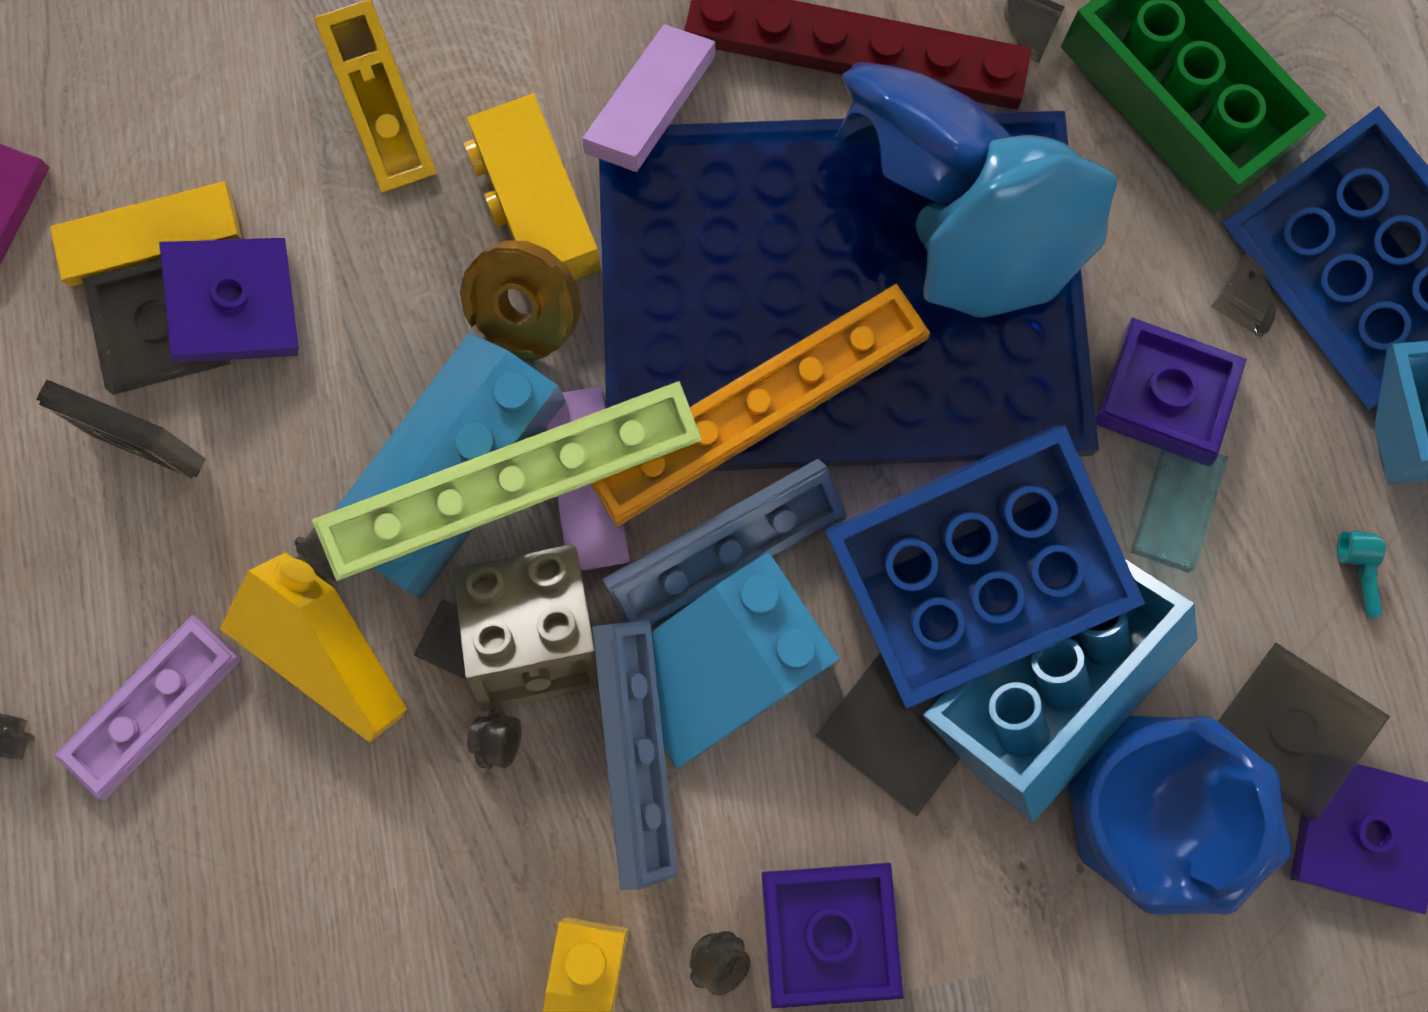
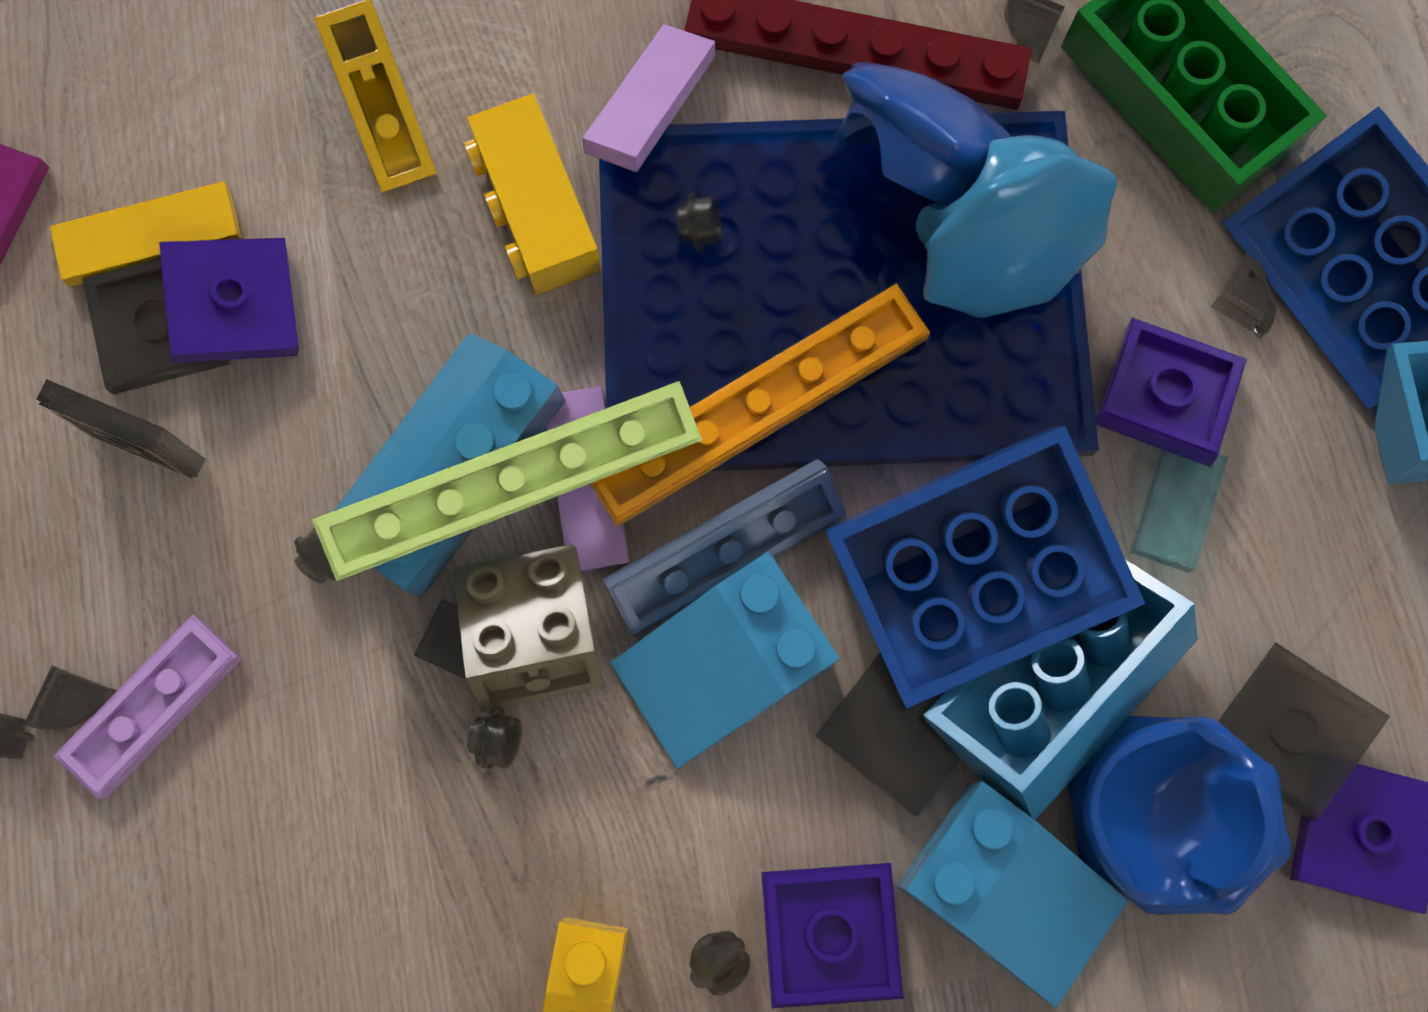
yellow slope [219,552,407,743] -> none
pearl gold tile [460,240,581,361] -> none
sand blue tile [592,620,678,890] -> none
teal hand [1337,531,1386,617] -> none
none -> clear smoke tile [24,666,117,731]
none -> clear smoke plate [676,191,722,252]
none -> dark azure slope [896,781,1128,1008]

